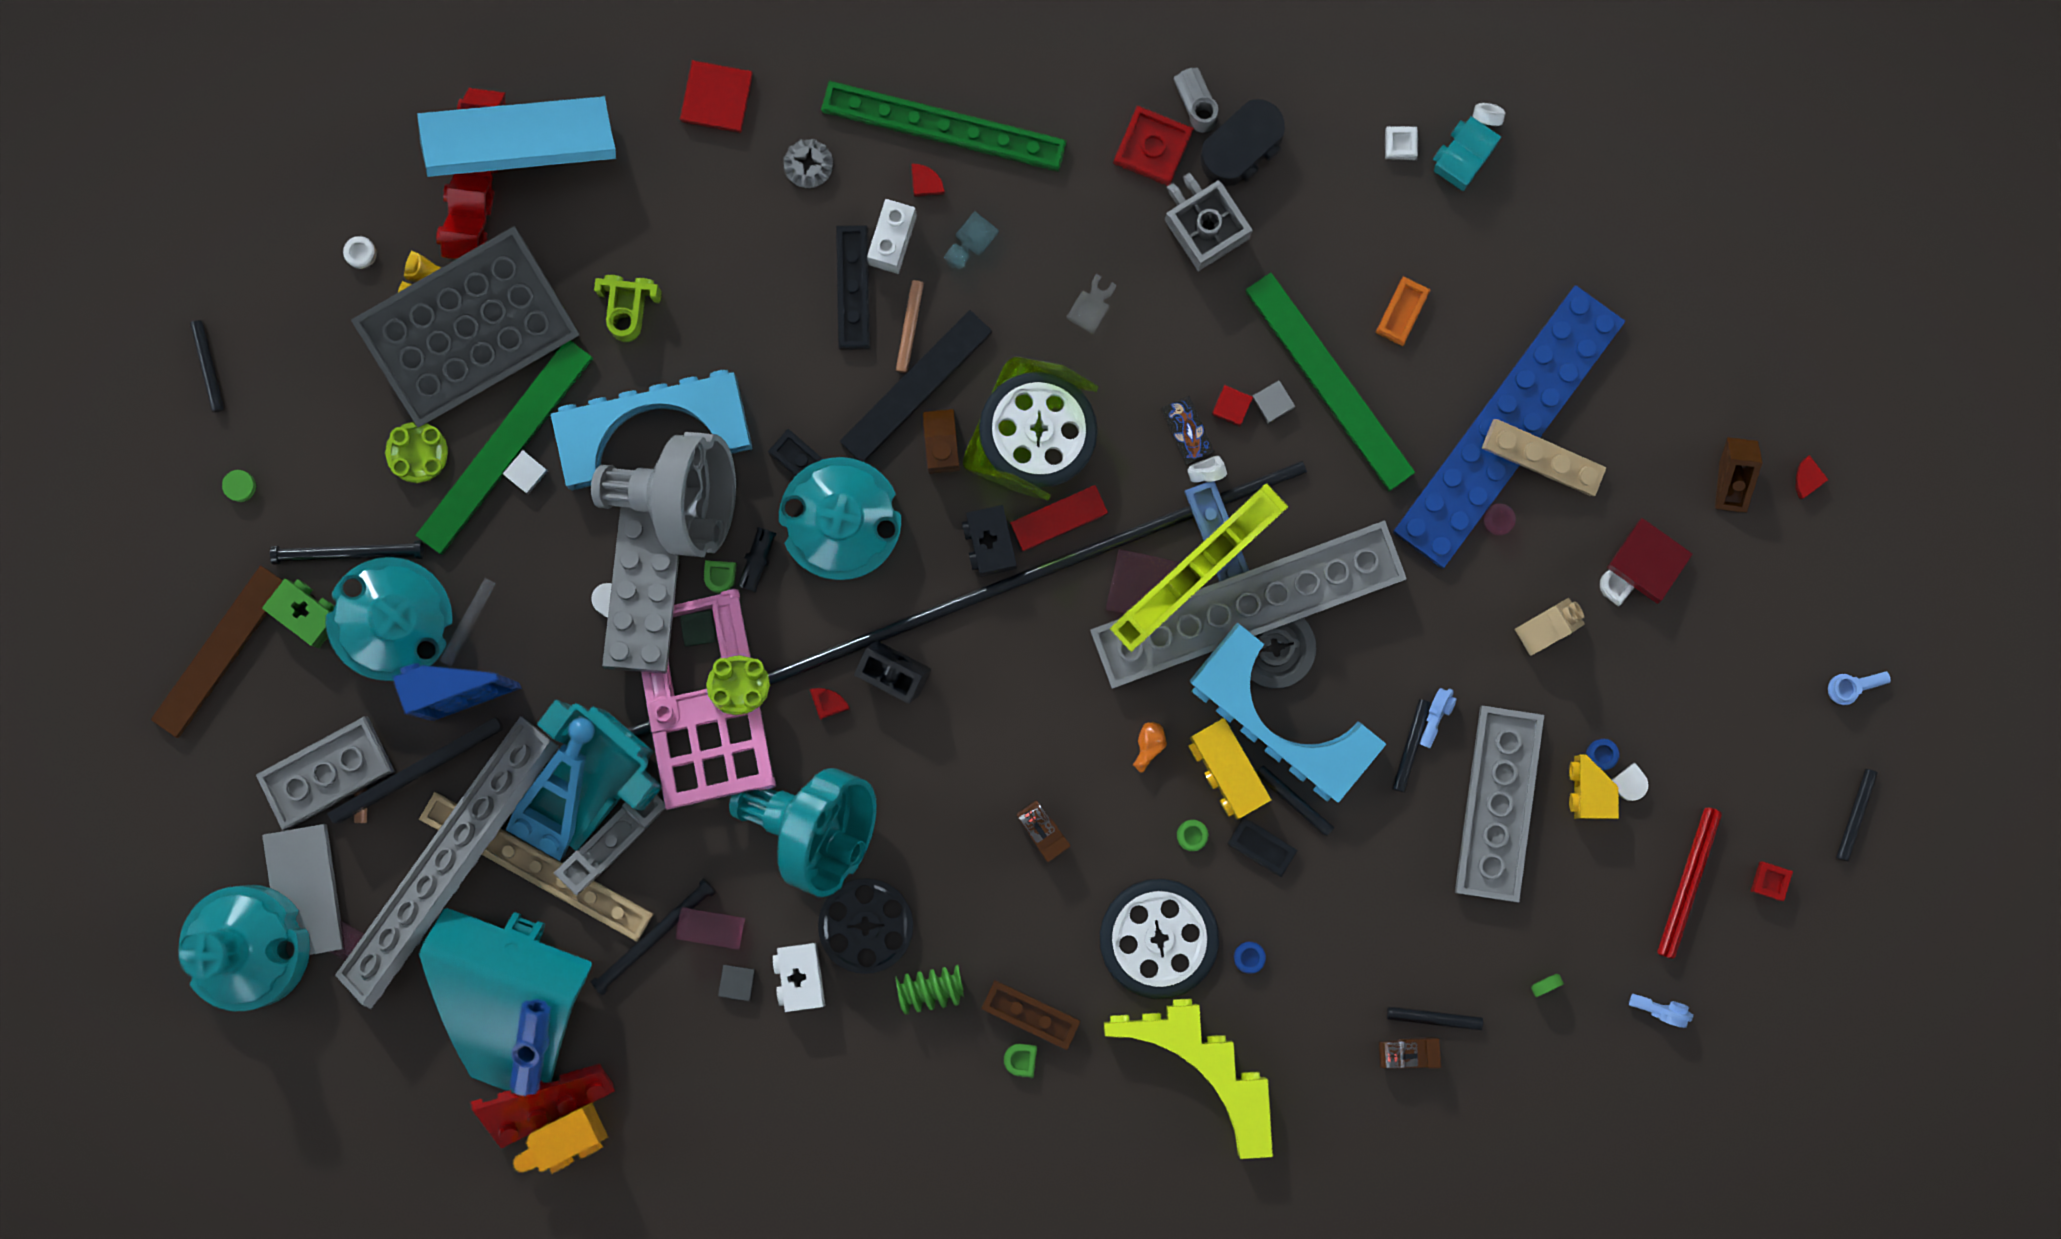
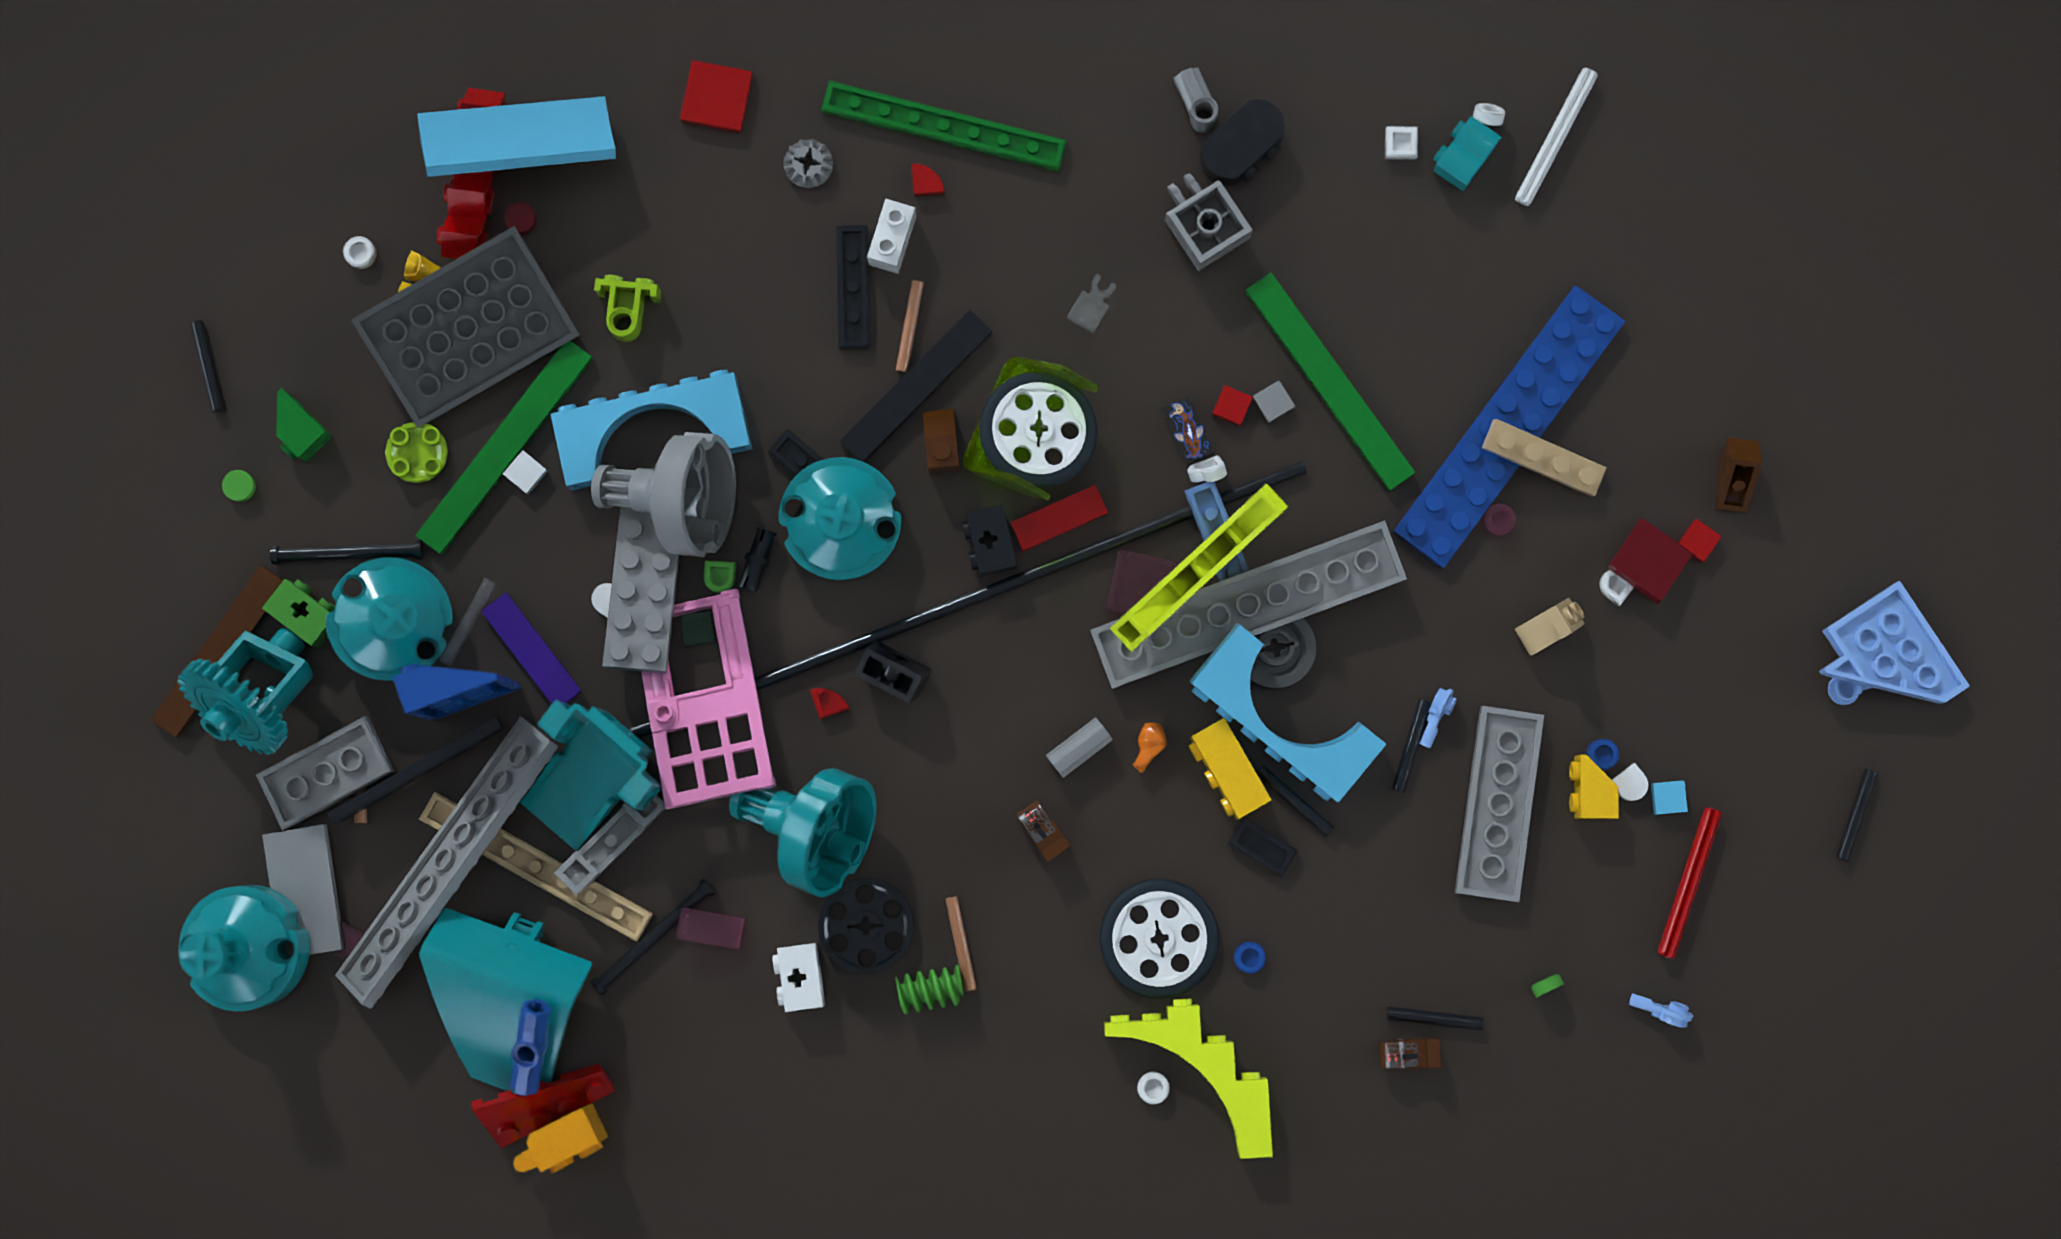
dark azure plate [506,718,595,861] -> none
lime dish [706,655,770,715] -> none
dark grey tile [718,964,756,1001] -> none
clear light blue plate [944,211,999,269] -> none
reddish brown plate [981,980,1081,1050] -> none
bright green tile [1004,1044,1037,1078] -> none
red tile [1113,105,1194,186] -> none
bright green tile [1177,820,1209,851] -> none
orange tile [1375,276,1431,346] -> none
red plate [1751,861,1793,901] -> none
red tile [1795,455,1828,499] -> none
none -> teal piece [177,628,313,755]
none -> green slope [276,388,333,462]
none -> dark purple tile [481,592,583,704]
none -> dark red tile [504,202,537,235]
none -> nougat bar [945,896,977,992]
none -> light grey axle [1046,717,1113,778]
none -> white tile [1137,1071,1169,1104]
none -> white axle [1515,68,1598,206]
none -> medium azure tile [1651,780,1688,815]
none -> red tile [1678,518,1722,563]
none -> light blue wing [1819,581,1970,704]

